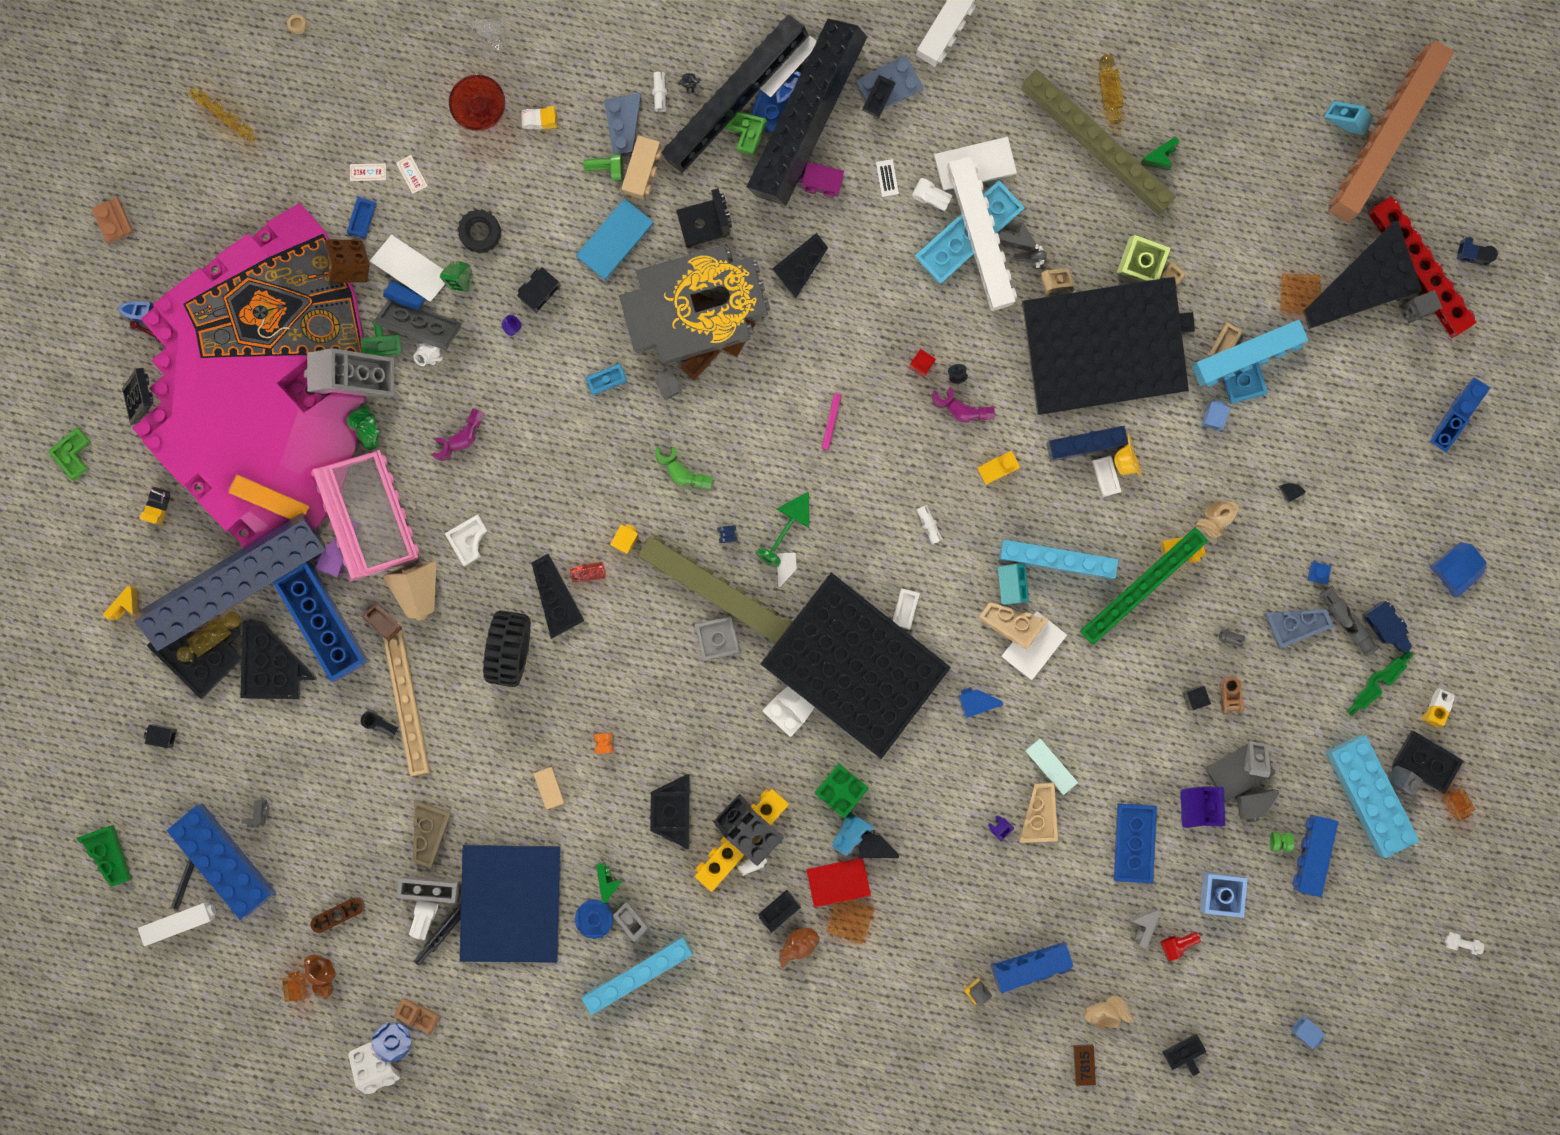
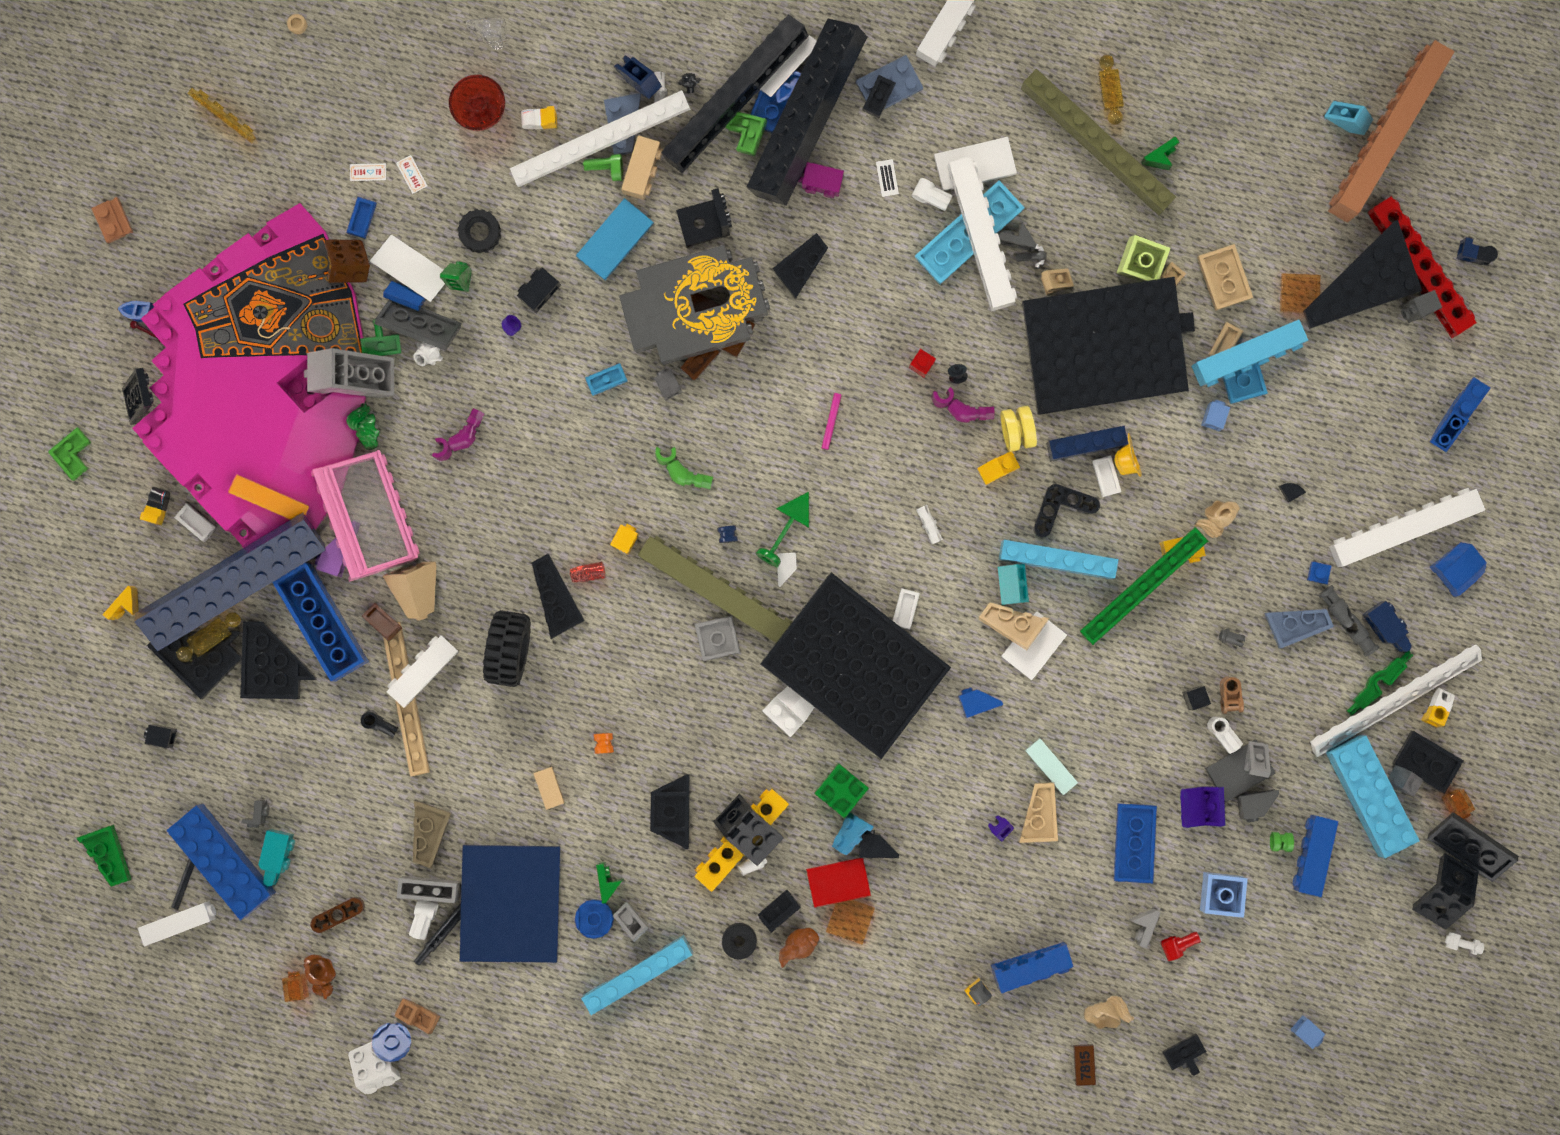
white tile [445,514,488,567] -> none
none -> white tile [174,503,217,542]
none -> teal hinge [258,829,295,887]
none -> white brick [387,635,458,708]
none -> white plate [510,90,691,187]
none -> dark blue hinge [614,55,662,99]
none -> black tyre [722,923,757,960]
none -> light yellow wheel [1000,406,1037,452]
none -> black beam [1033,484,1100,538]
none -> tan plate [1197,244,1253,311]
none -> white piece [1207,717,1243,754]
none -> white plate [1310,645,1482,757]
none -> white brick [1329,488,1485,567]
none -> black bracket [1412,853,1478,930]
none -> black plate [1427,812,1519,882]

